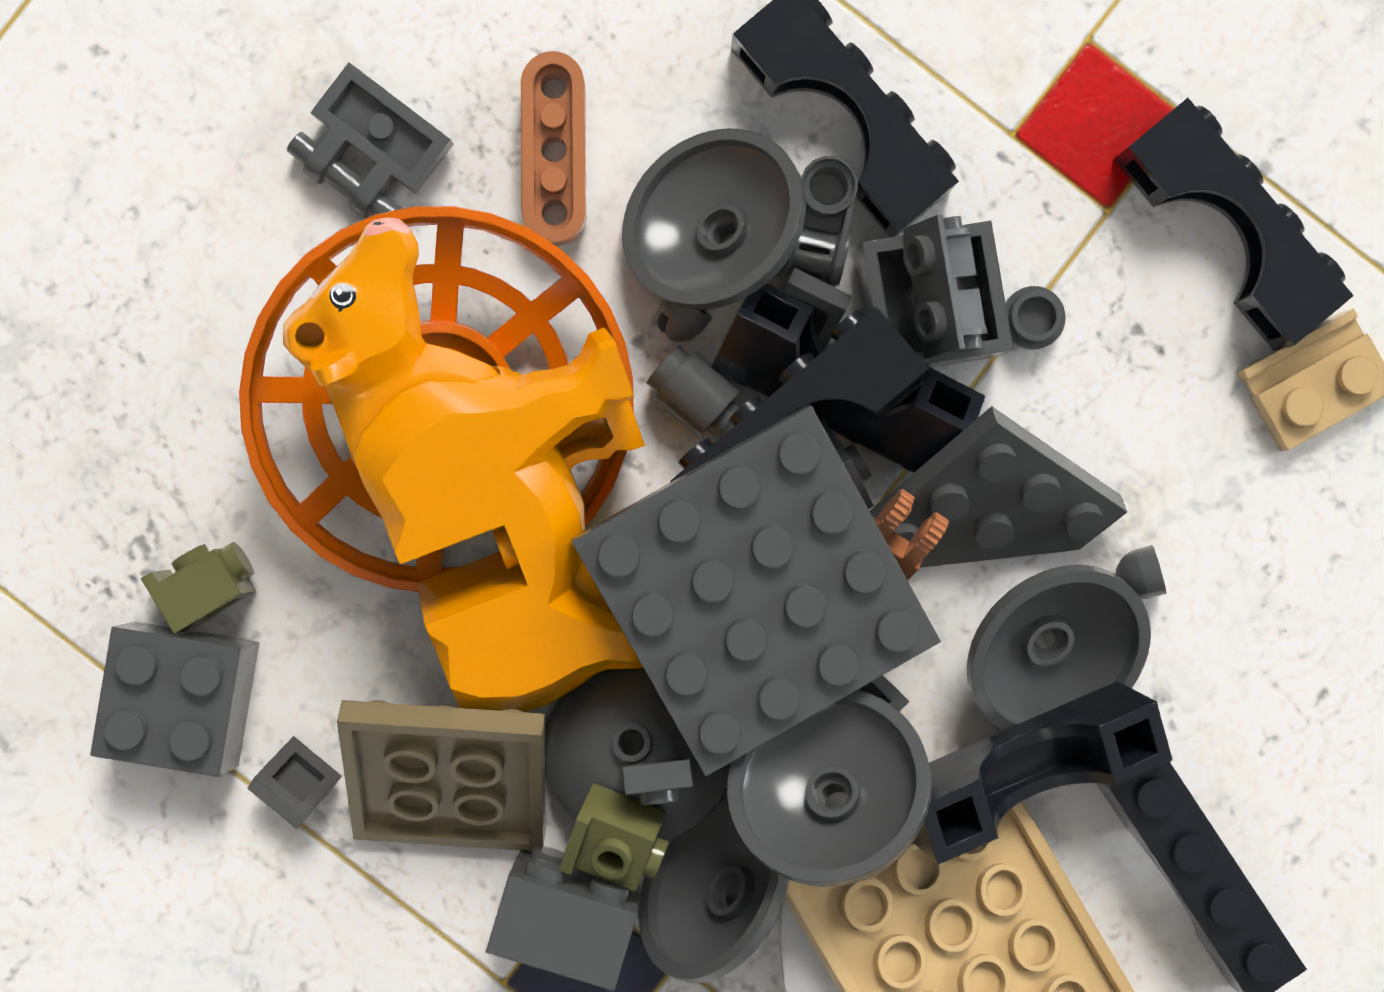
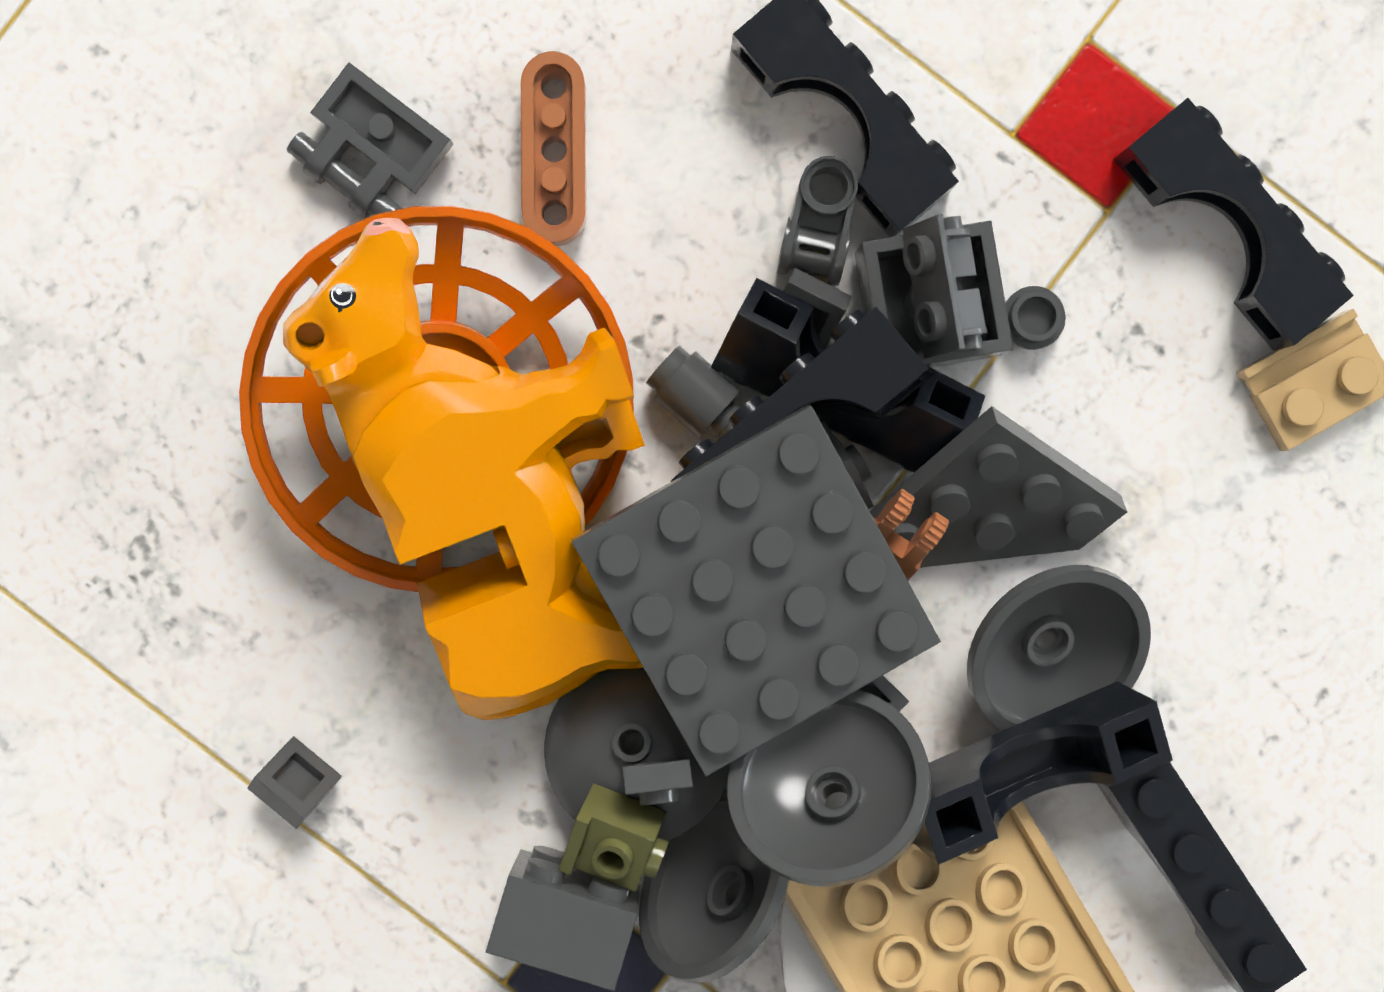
dark grey brick [90,622,259,777] -> none
olive brick [140,542,256,634] -> none
dark tan plate [337,700,546,851] -> none
dark grey dish [622,128,806,310] -> none
dark grey hinge [656,301,712,342] -> none
dark grey hinge [1116,545,1167,599] -> none

